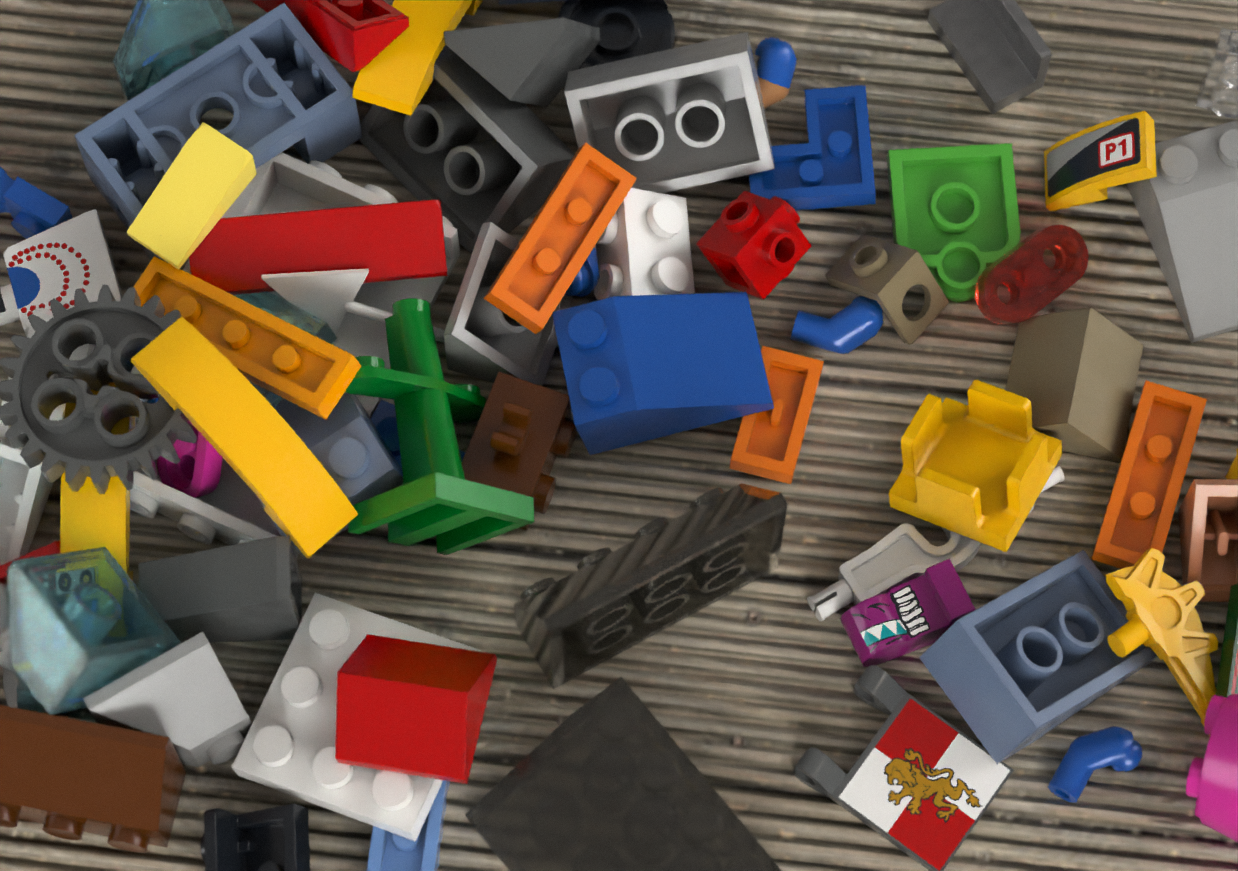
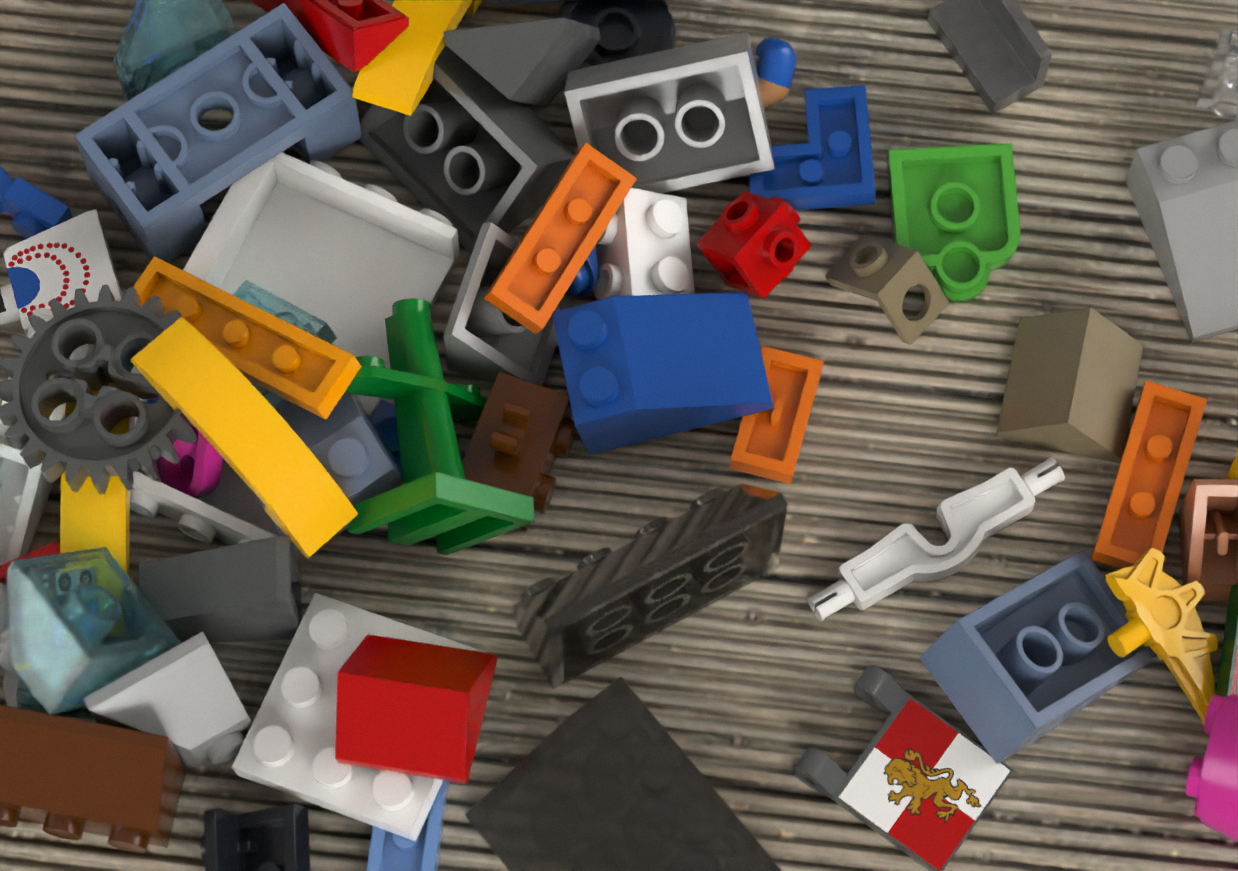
light yellow slope [127,122,257,270] -> none
red slope [189,199,448,295] -> none
white piece [261,268,445,343] -> none
blue arm [790,296,883,354] -> none
magenta leg [840,558,976,667] -> none
yellow panel [889,380,1062,552] -> none
clear red plate [975,225,1089,325] -> none
slope [1044,110,1157,212] -> none
blue arm [1047,726,1143,803] -> none

